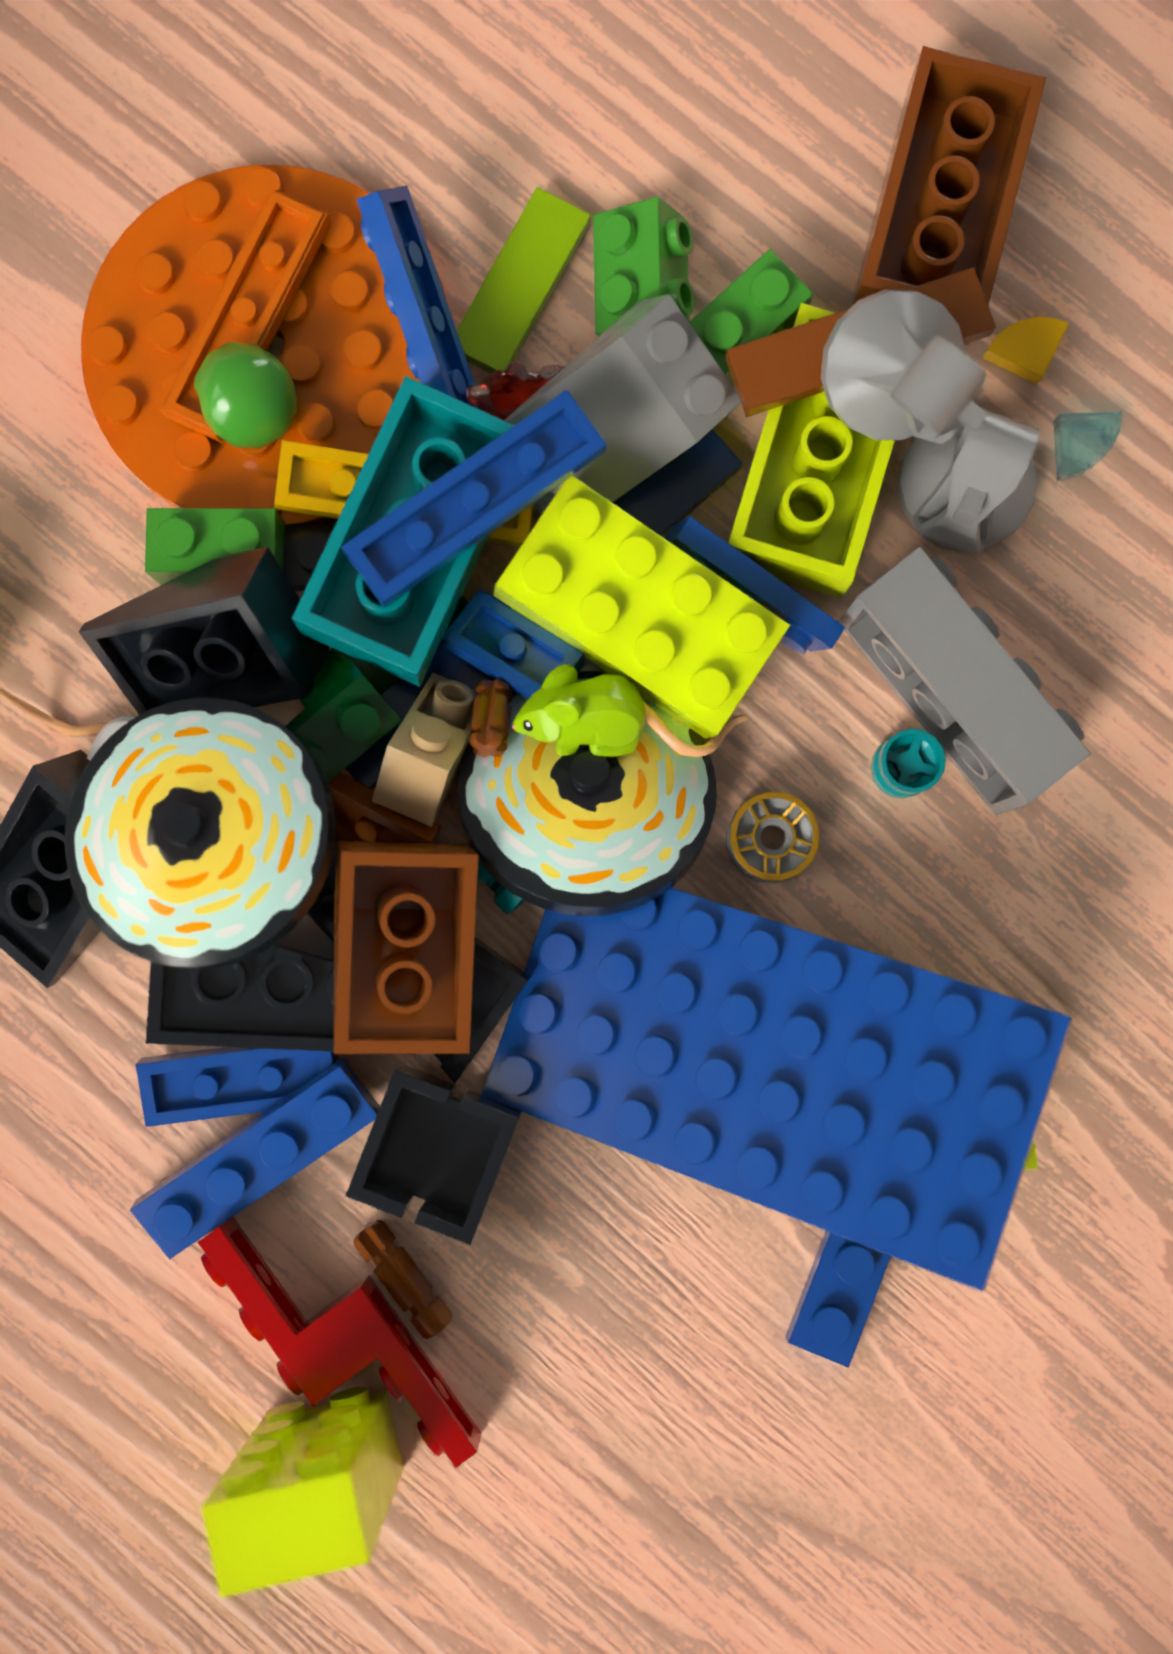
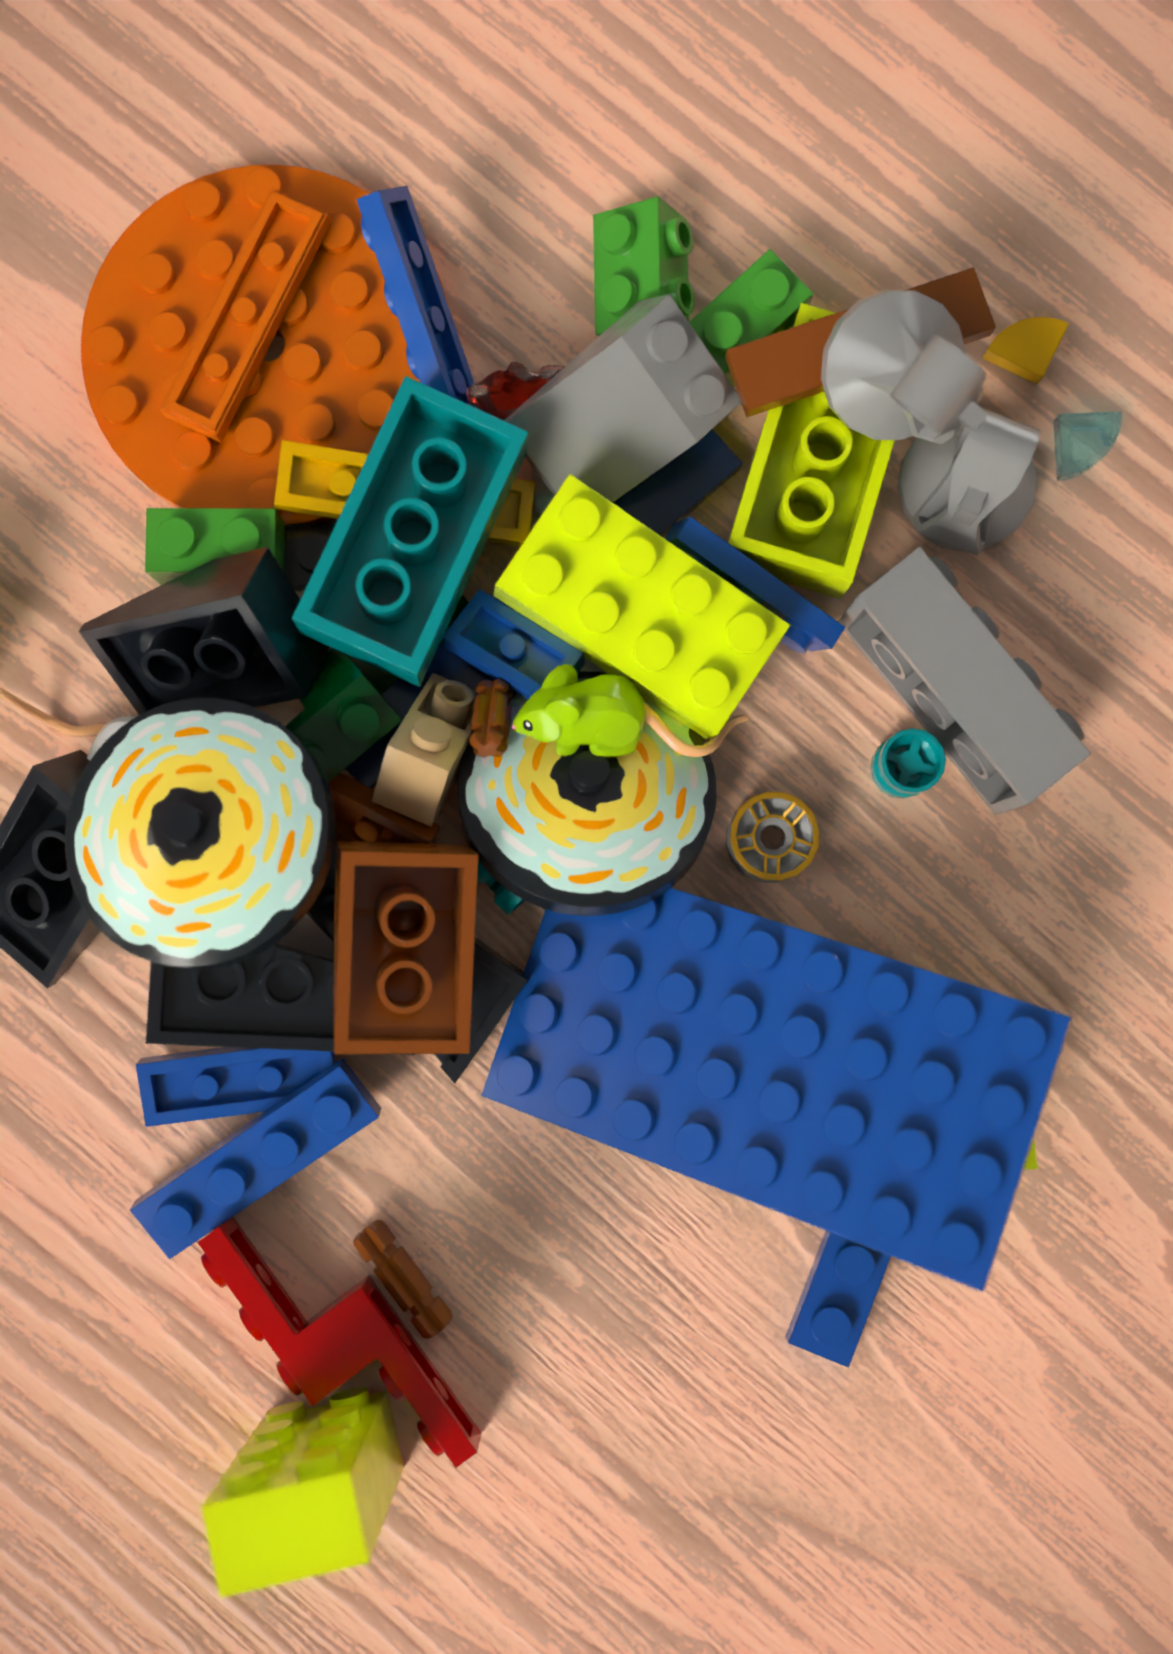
bright green hair [194,342,297,449] -> none
blue plate [342,389,607,608] -> none
black piece [345,1064,522,1245] -> none
lime tile [457,187,591,381] -> none
dark orange brick [850,46,1047,345] -> none

